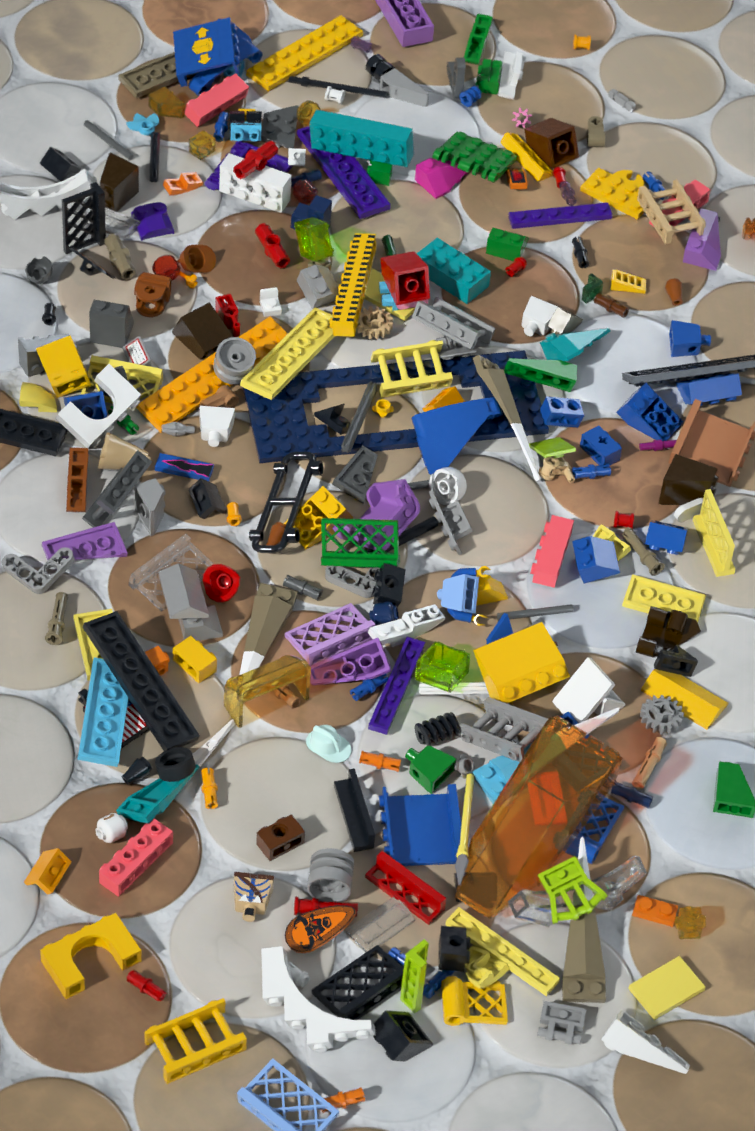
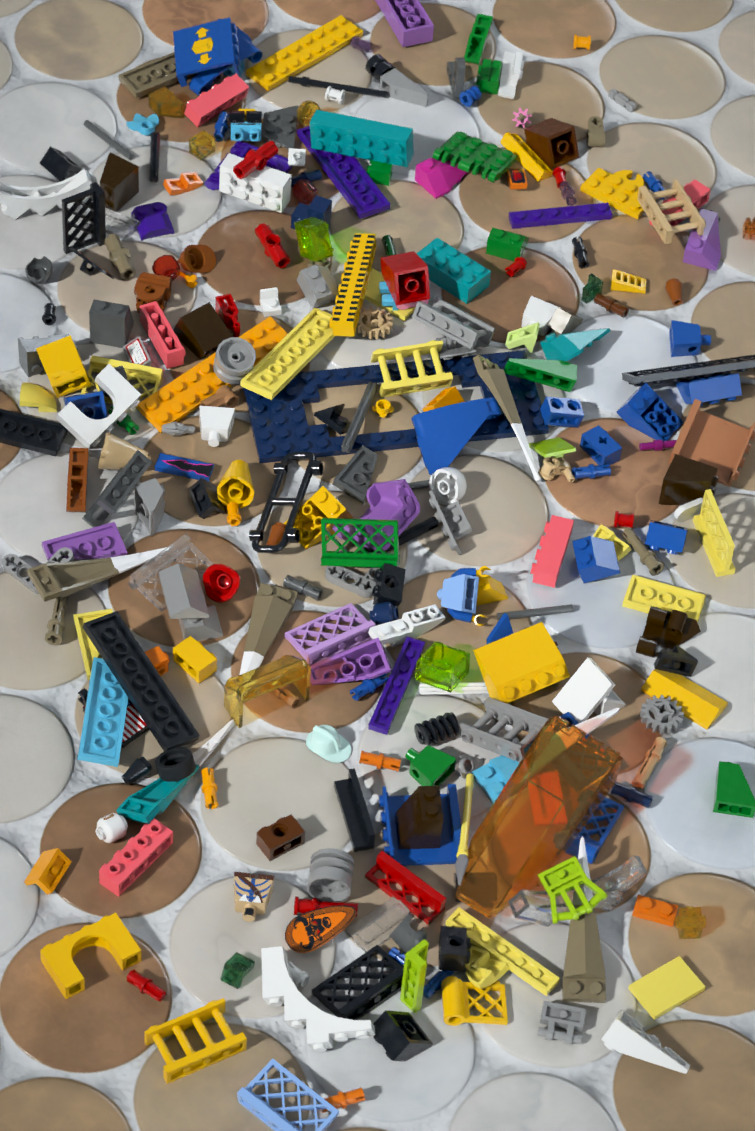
none -> dark tan plate [27,546,175,602]
none -> coral brick [140,301,186,369]
none -> yellow cone [217,460,254,508]
none -> clear green bracket [221,952,255,989]
none -> dark grey helmet [389,911,427,952]
none -> dark brown slope [395,786,443,850]
none -> yellowish green slope [505,322,540,353]

